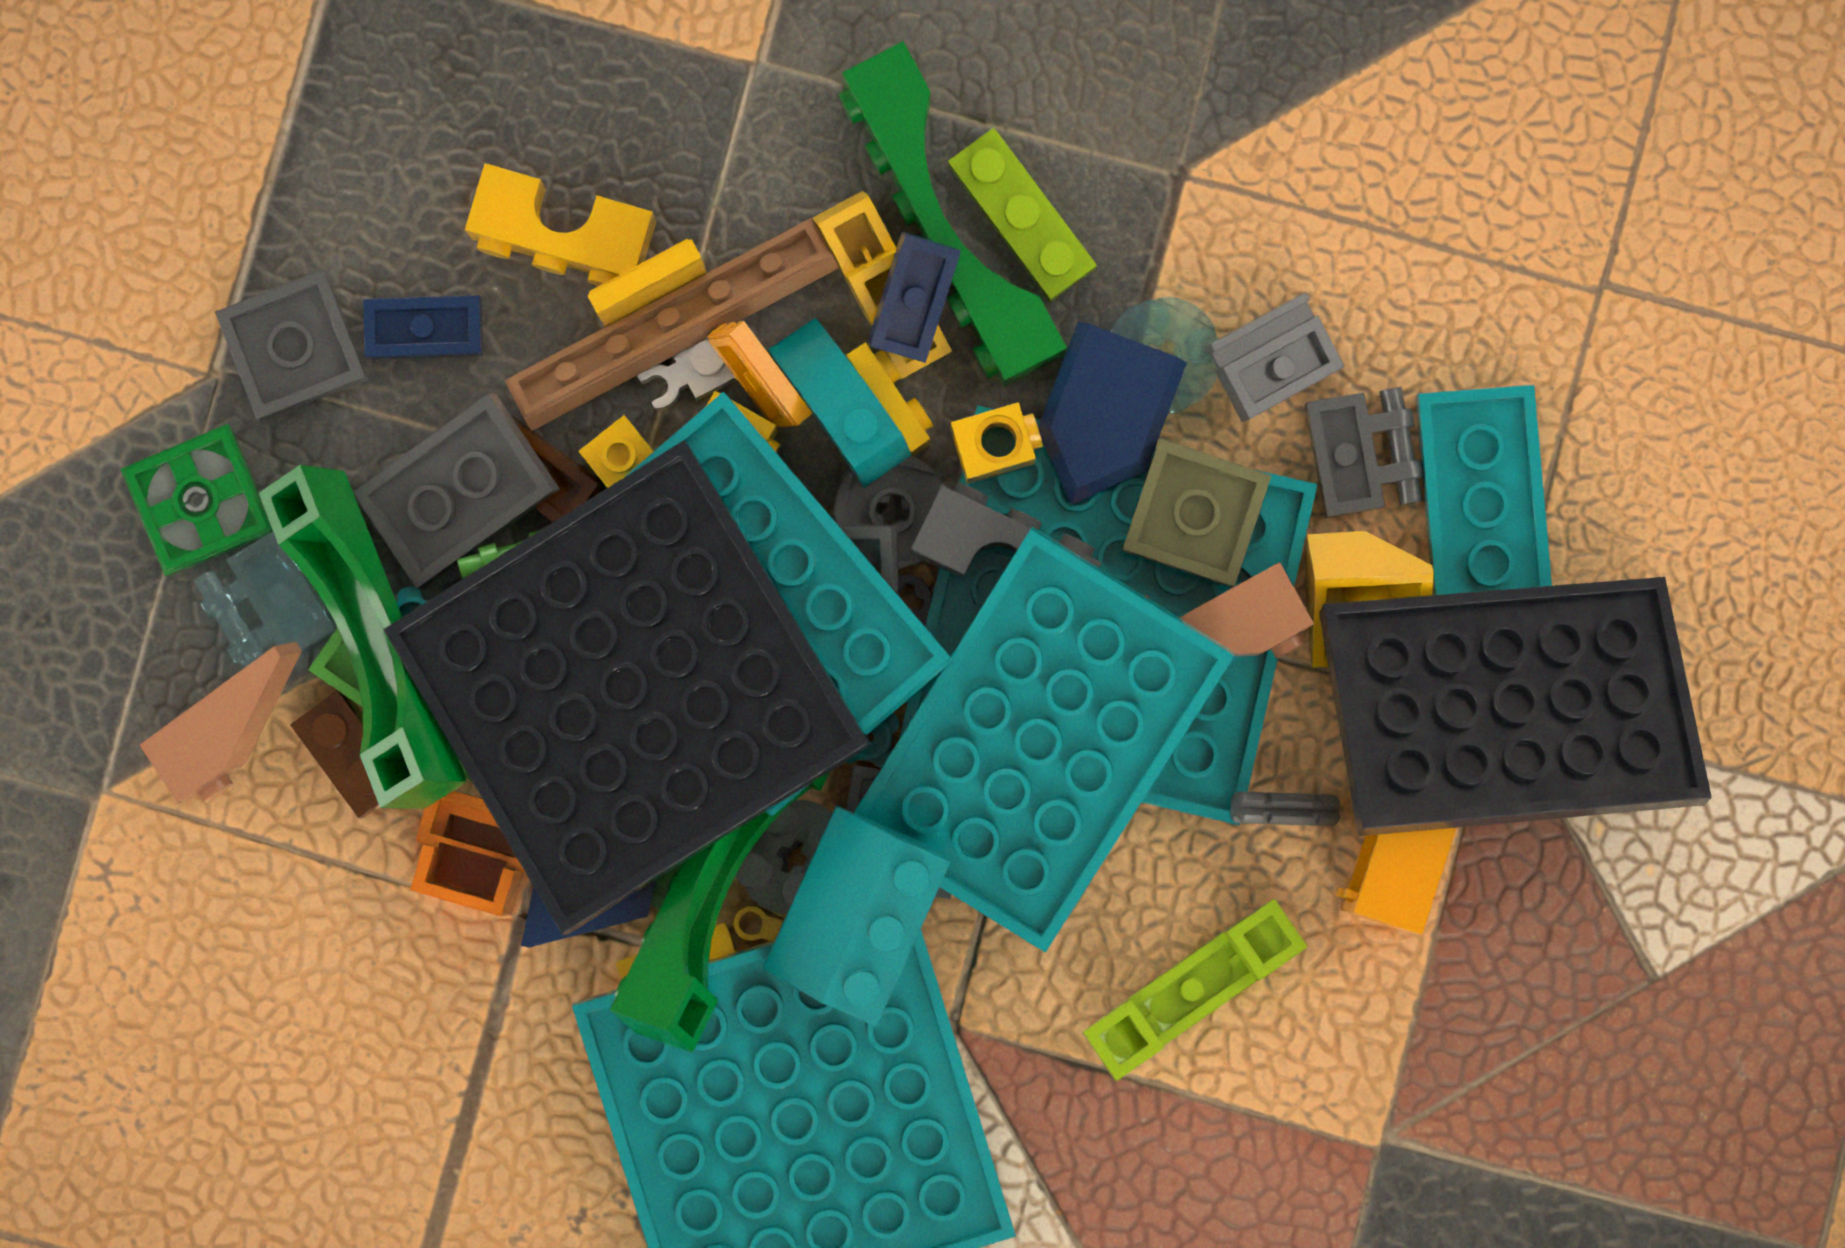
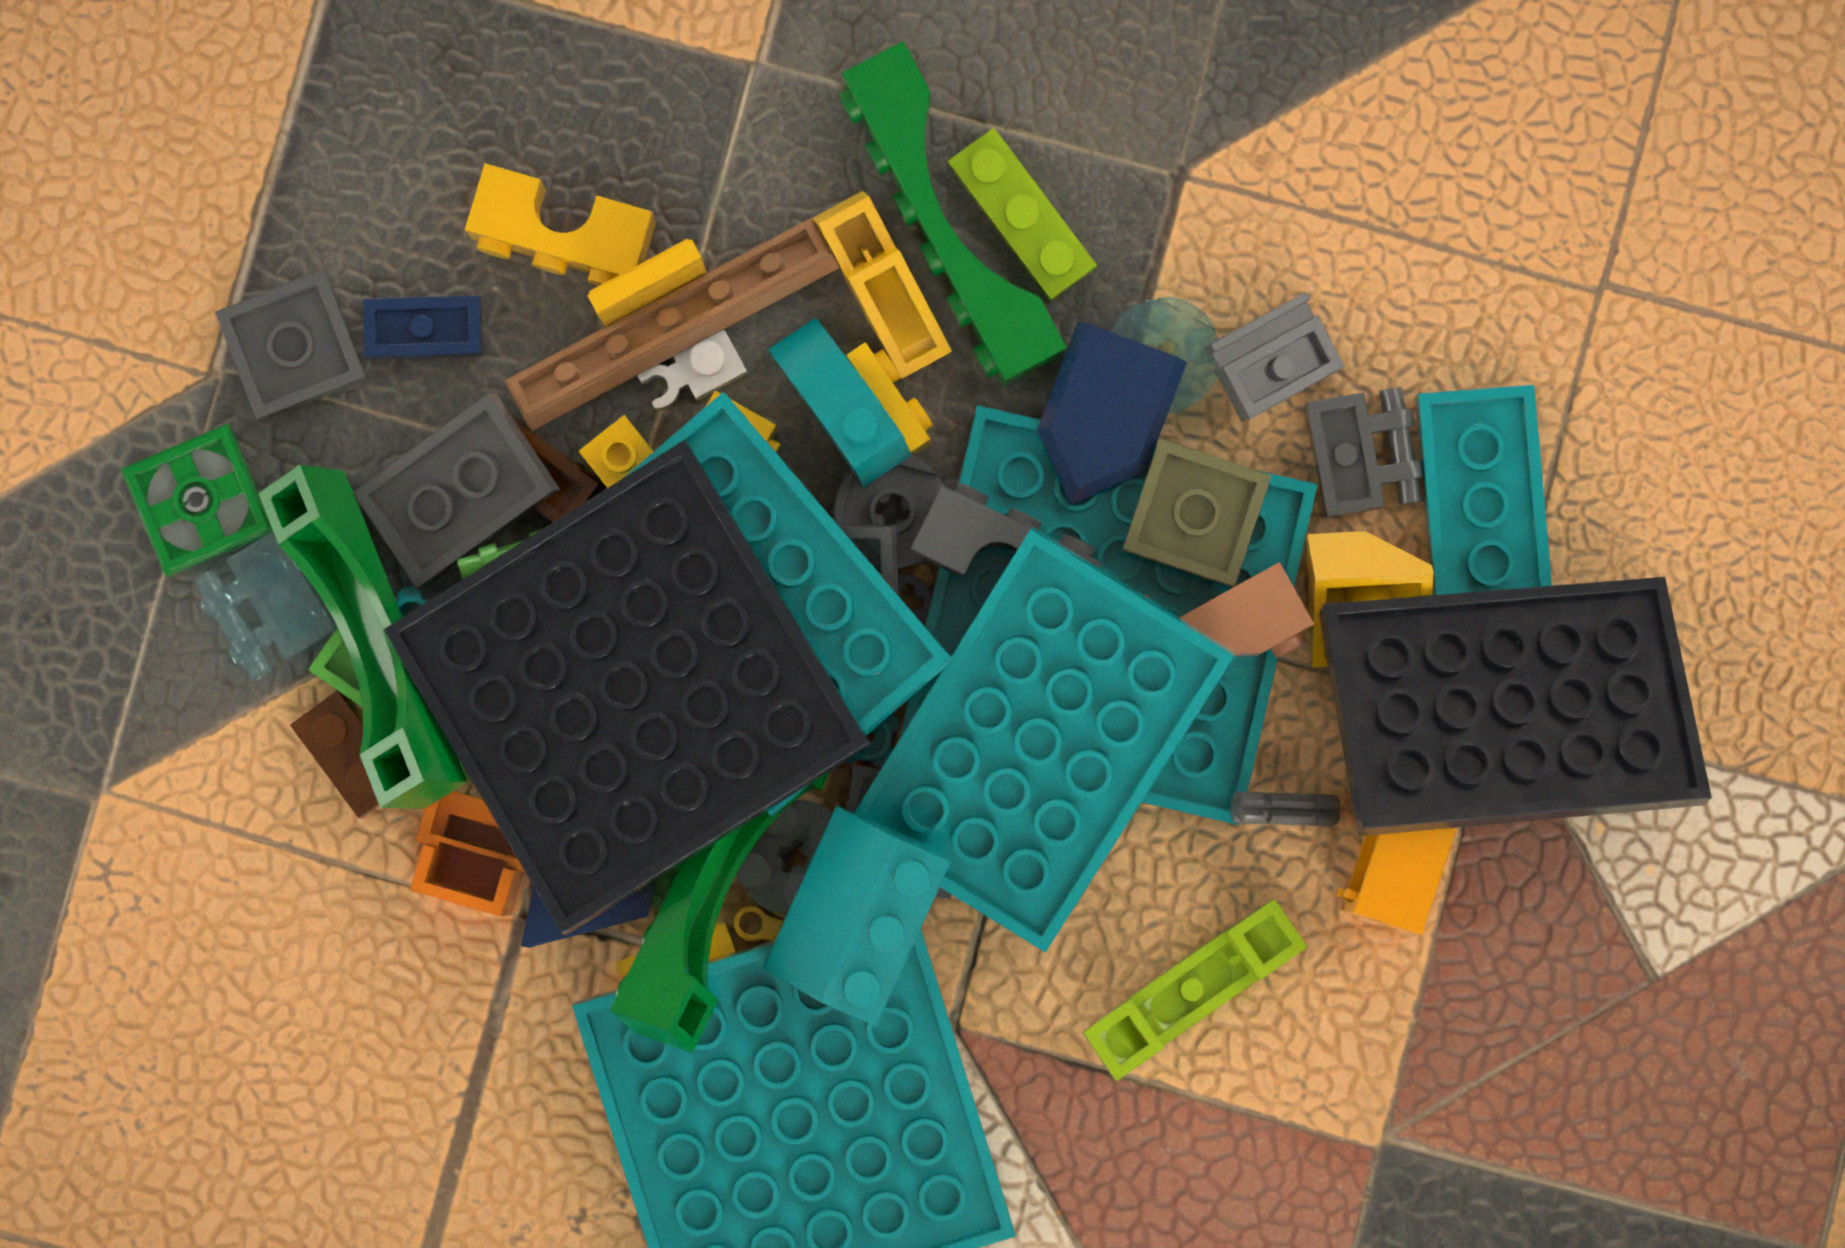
nougat slope [139,641,302,803] -> none
light orange tile [707,321,812,427] -> none
dark blue plate [867,231,961,363] -> none
yellow brick [950,402,1043,484] -> none

